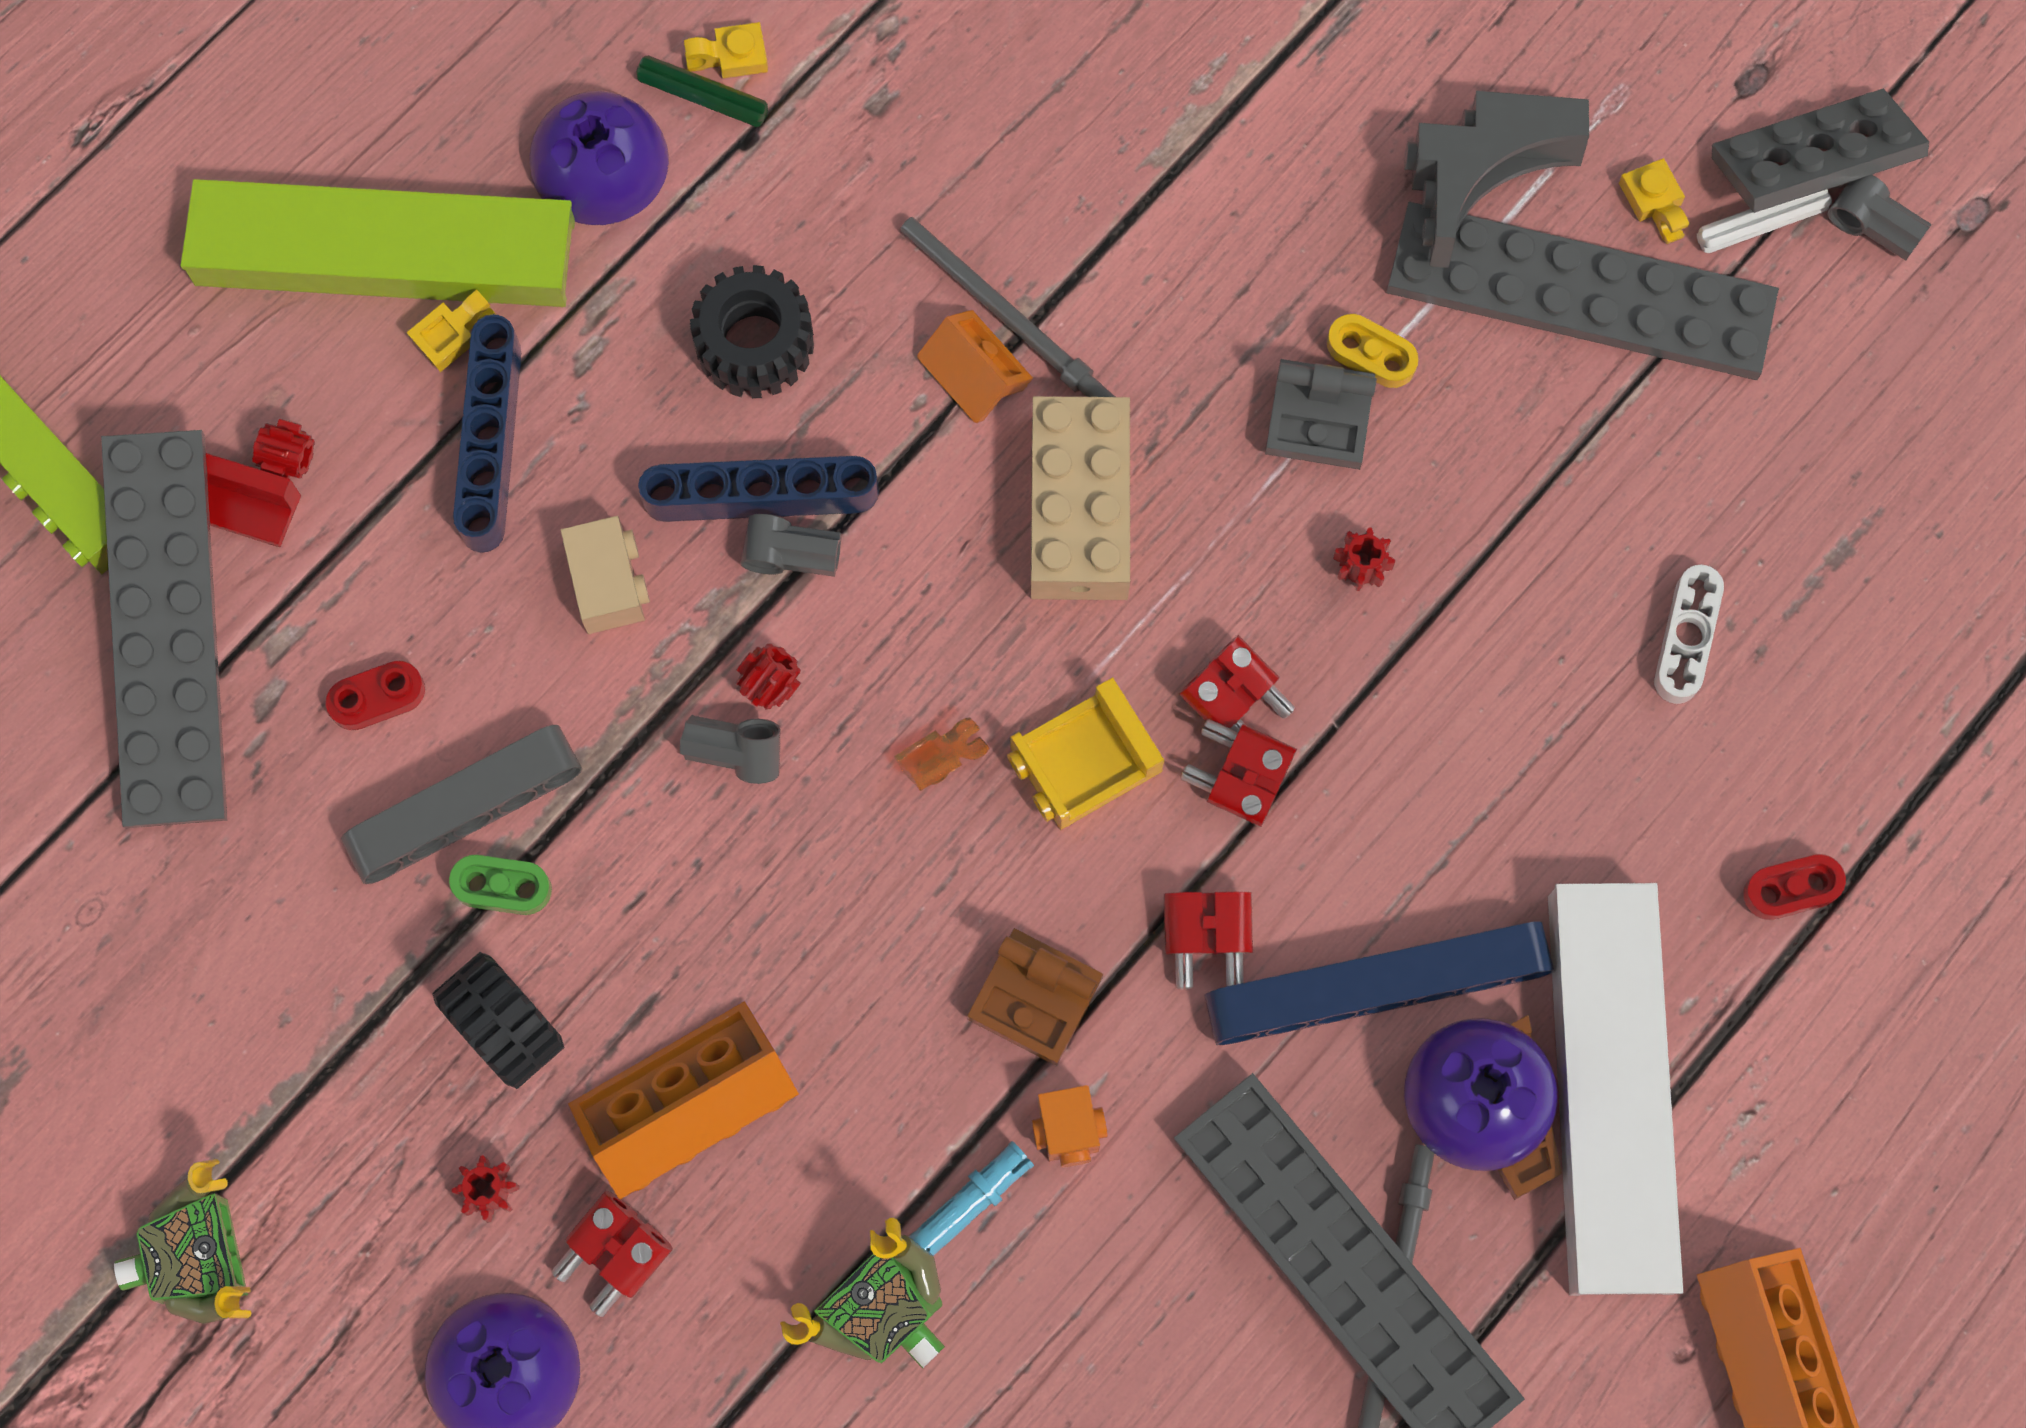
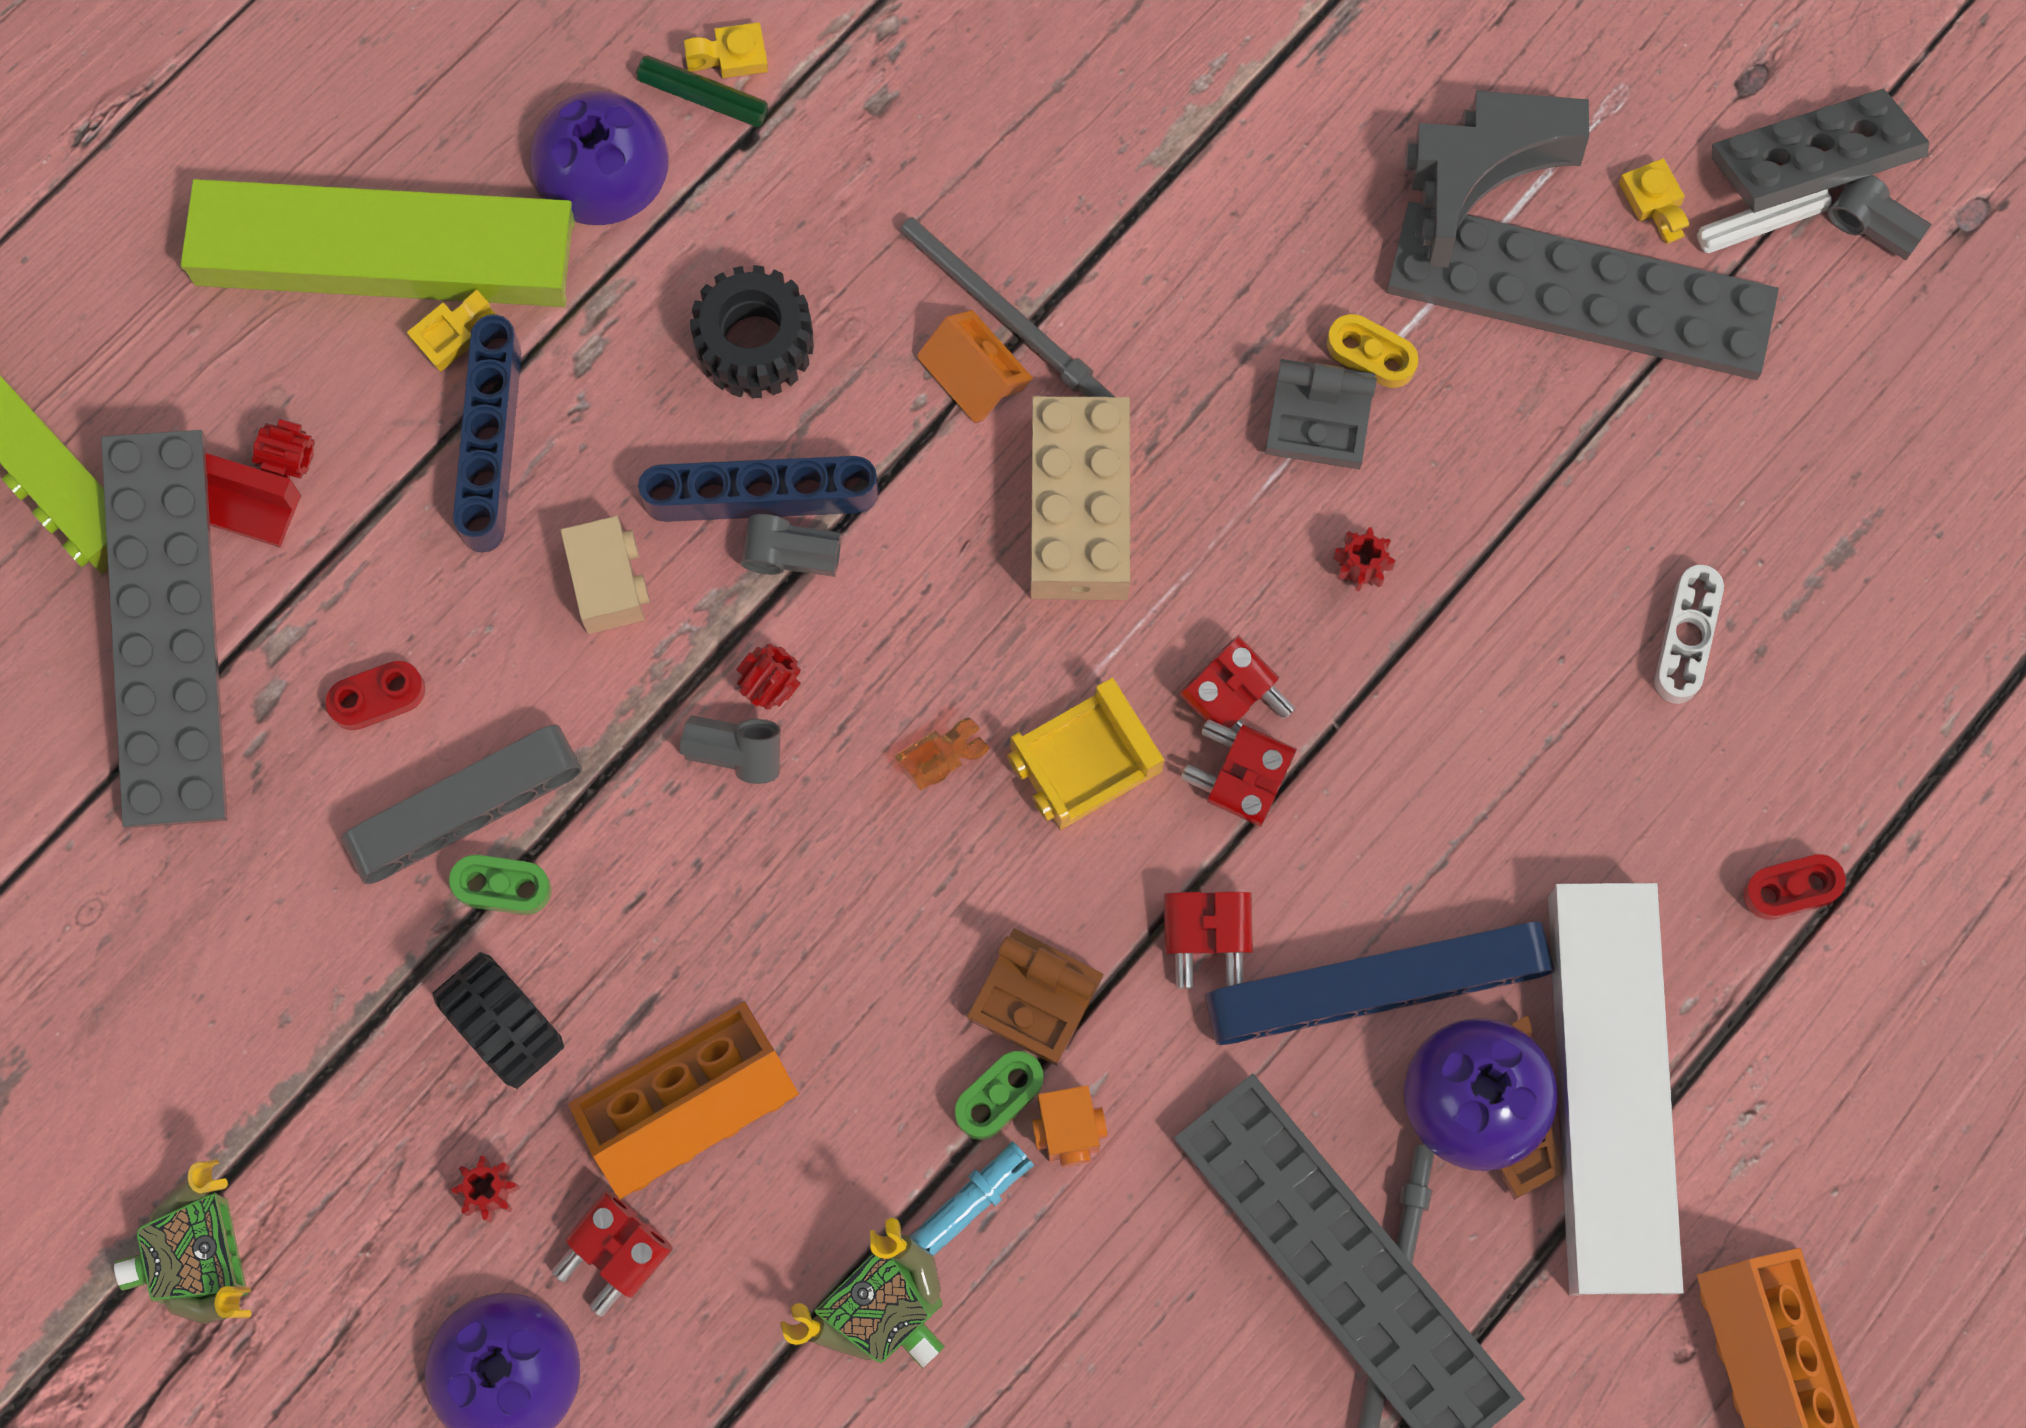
none -> bright green plate [955,1051,1043,1140]

